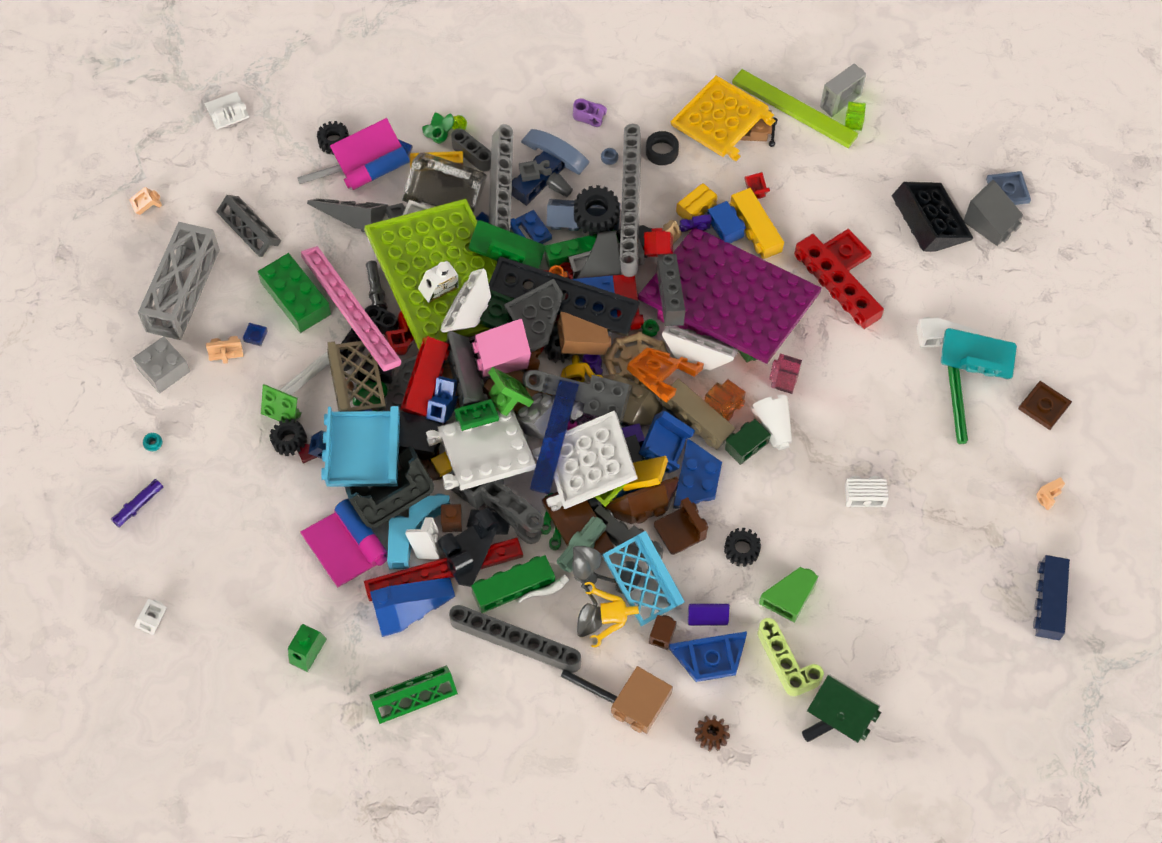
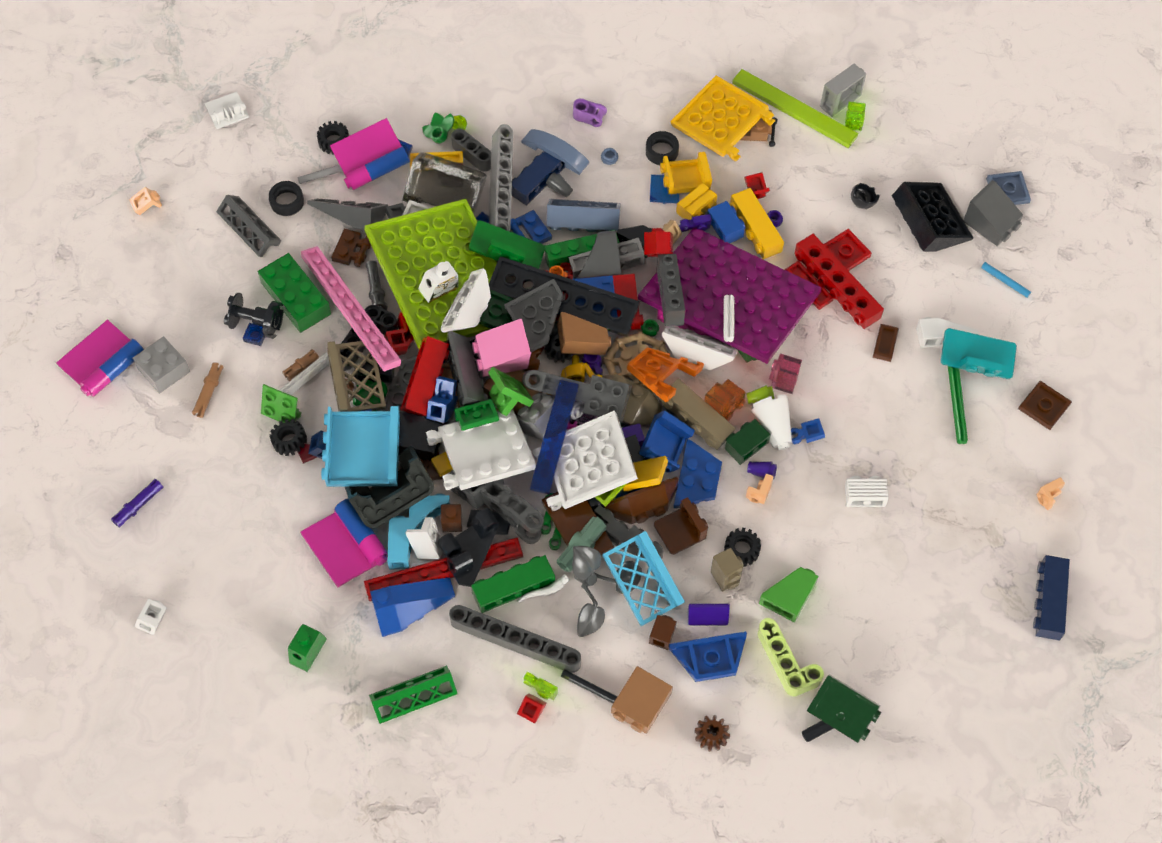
light grey piece [138,222,220,340] -> none
teal plate [143,433,163,452] -> none
light nougat hips [206,336,244,364] -> none
dark grey plate [519,160,552,182] -> none
black tyre [574,185,620,236] -> none
yellow piece [584,582,639,647] -> none
light grey beam [620,124,641,277] -> none
none -> dark pink door [56,319,144,397]
none -> medium nougat pin [192,362,224,418]
none -> black piece [224,292,284,339]
none -> black tyre [269,181,304,216]
none -> medium nougat pin [282,349,319,381]
none -> reddish brown plate [331,228,371,267]
none -> red slope [517,693,547,723]
none -> clear neon green plate [523,672,558,701]
none -> clear blue piece [650,175,679,204]
none -> yellow panel [660,152,712,194]
none -> dark tan brick [710,548,744,592]
none -> white axle [724,295,734,342]
none -> lime cone [746,385,775,404]
none -> light nougat bracket [746,474,773,504]
none -> dark purple cone [747,461,777,480]
none -> dark purple plate [767,210,783,227]
none -> red tile [785,260,834,310]
none -> blue plate [791,418,825,444]
none -> black hair [851,183,880,209]
none -> reddish brown tile [872,324,899,362]
none -> dark azure bar [981,262,1031,298]

